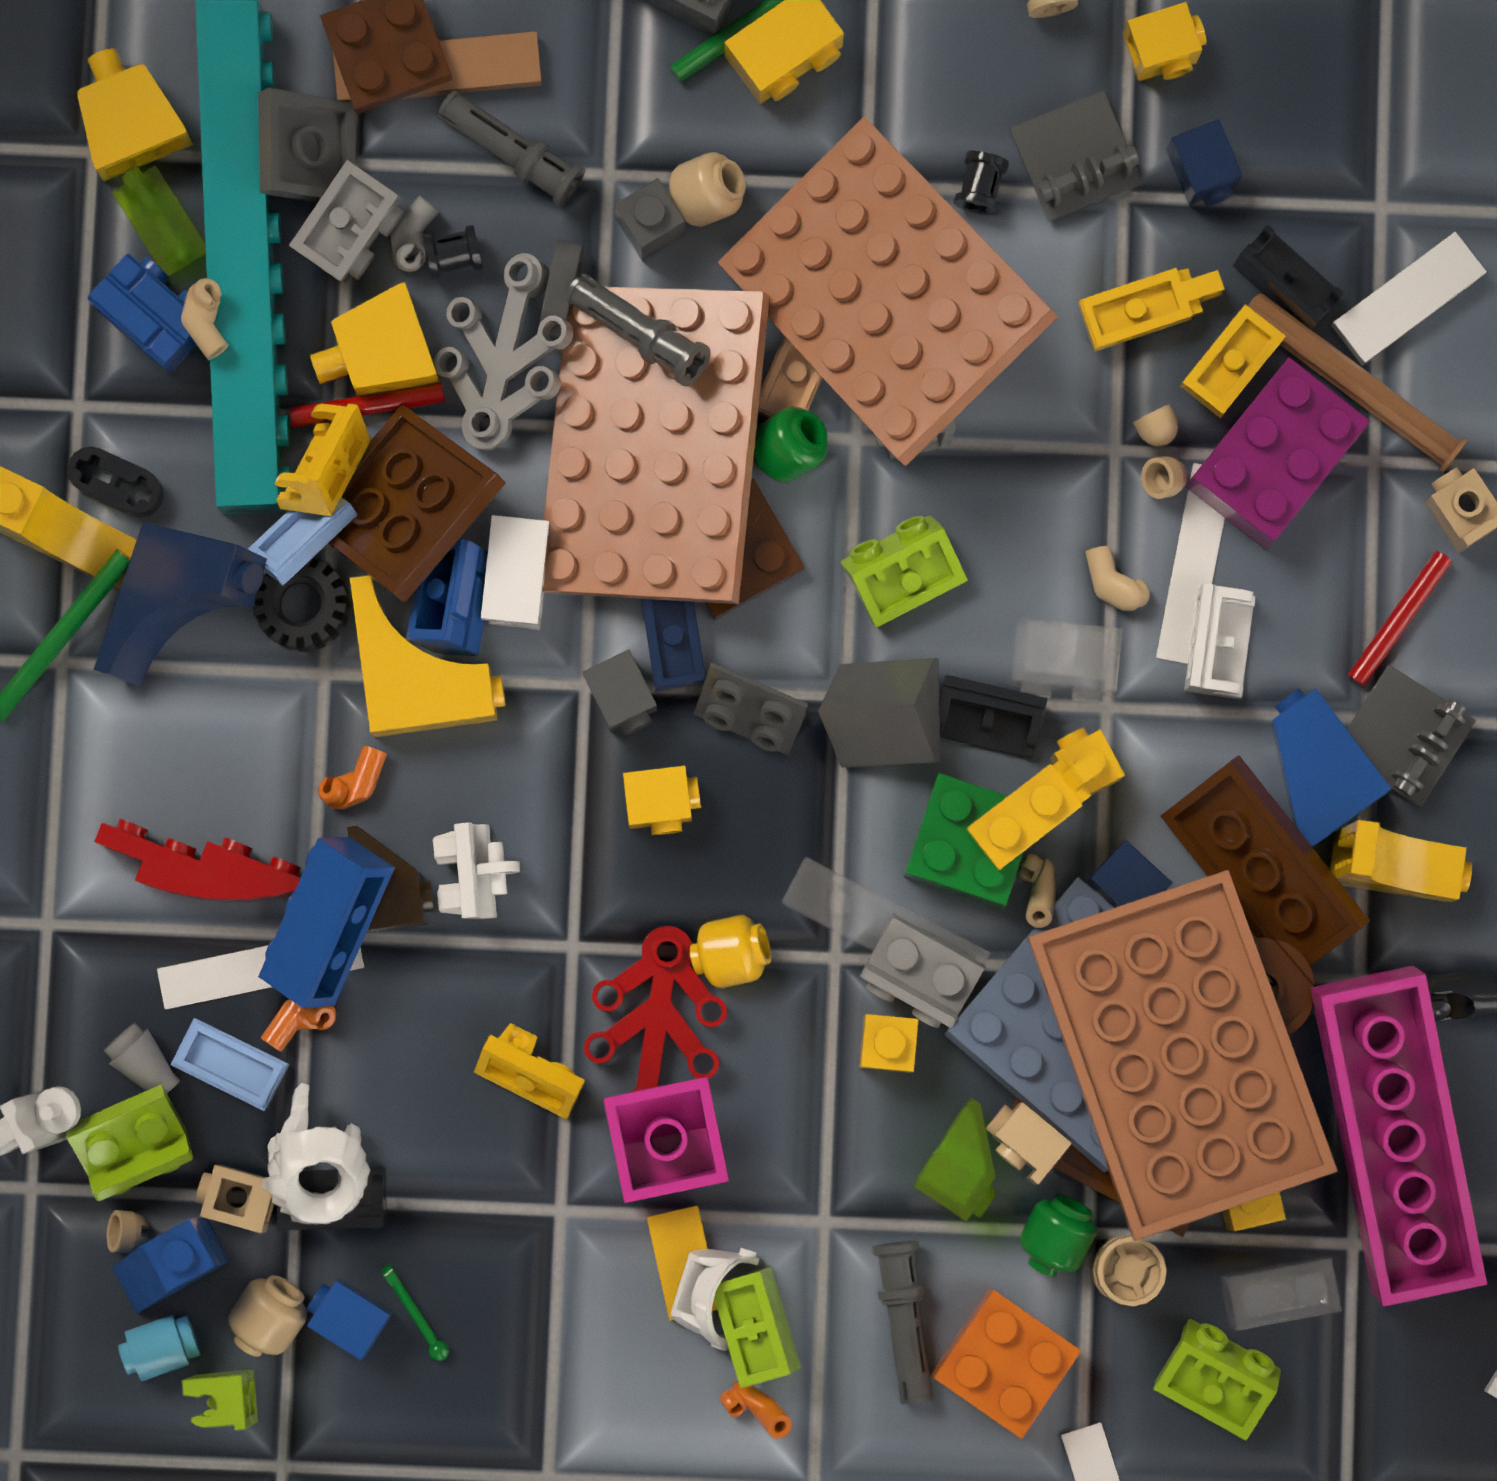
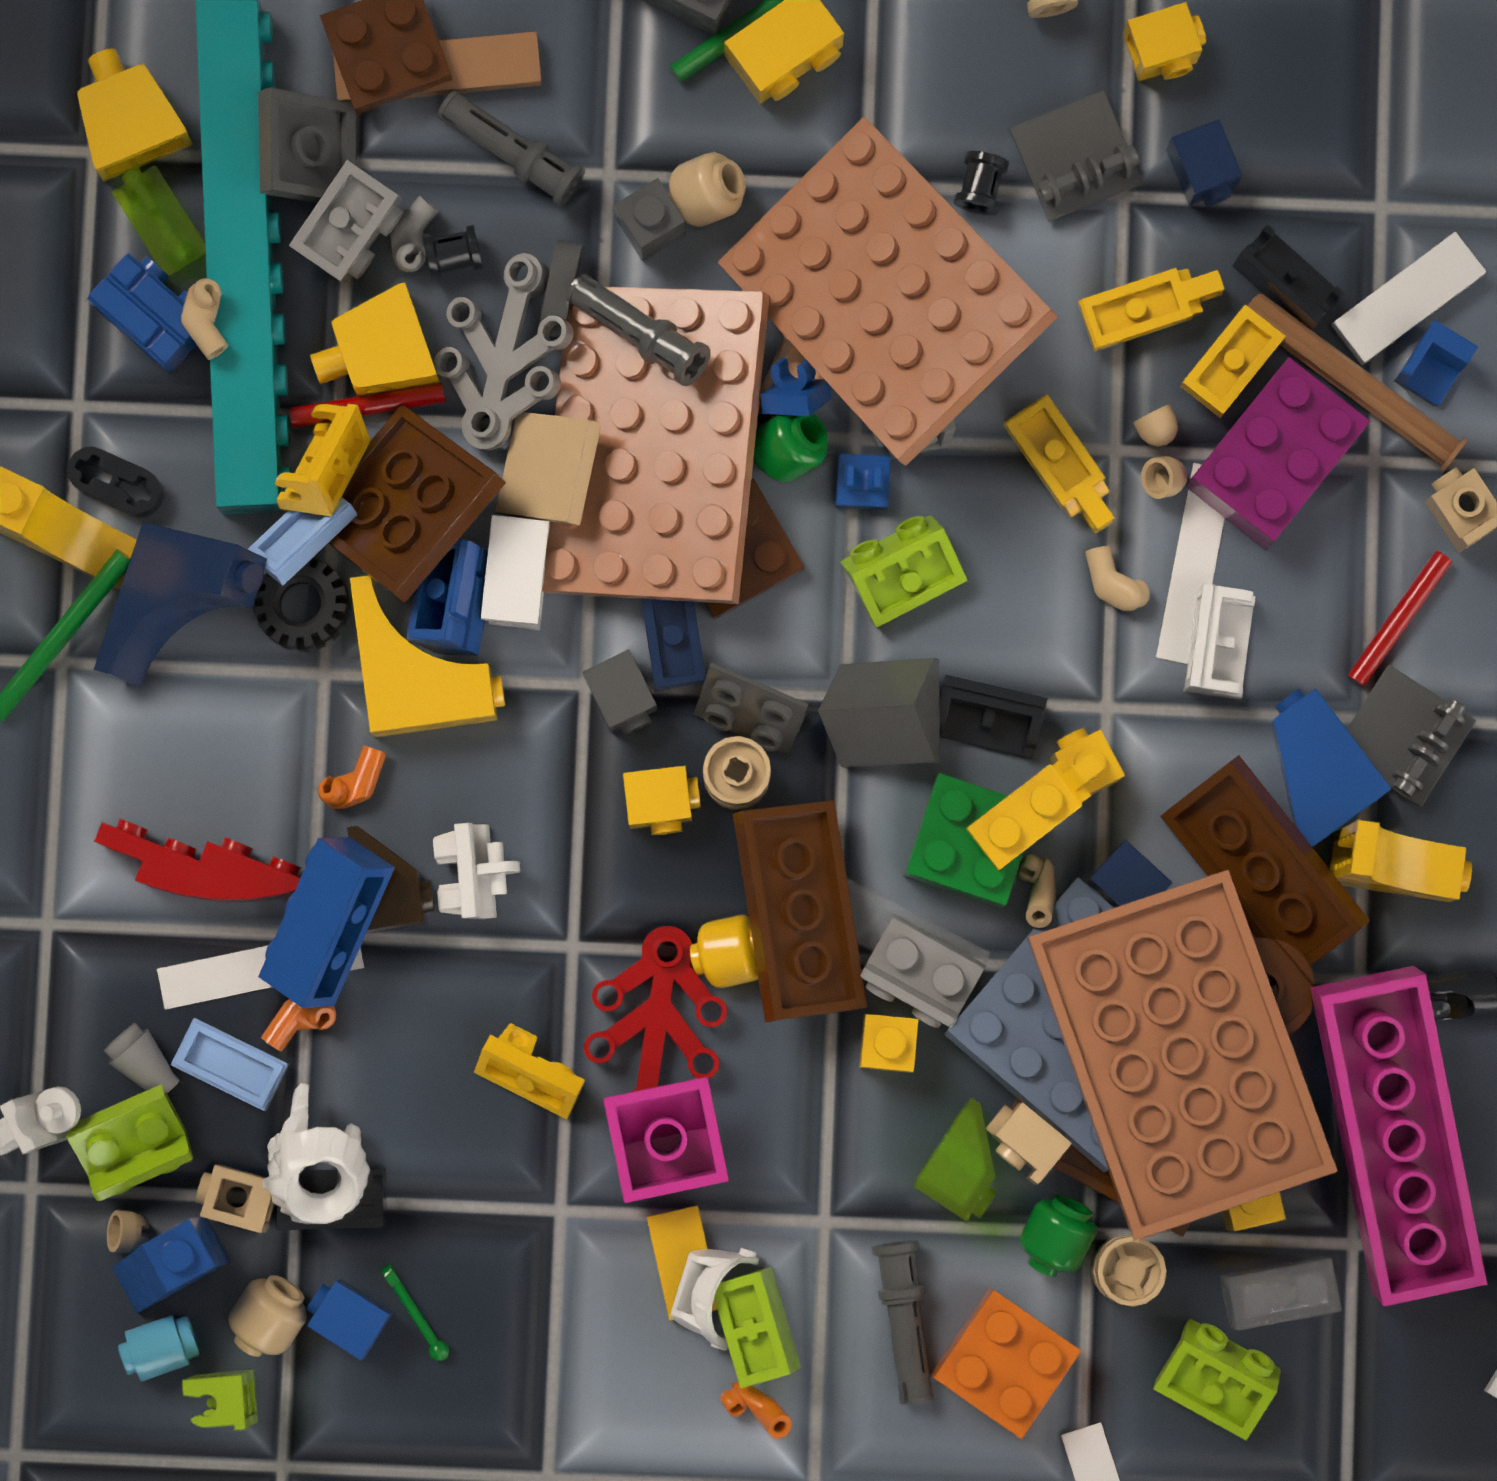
clear brick [1009,618,1122,704] -> none
none -> tan tile [495,412,602,526]
none -> tan wheel [703,736,771,810]
none -> reddish brown plate [733,800,867,1023]
none -> blue tile [760,358,831,416]
none -> blue tile [836,454,890,510]
none -> yellow hinge [1003,394,1115,534]
none -> blue panel [1394,320,1478,406]

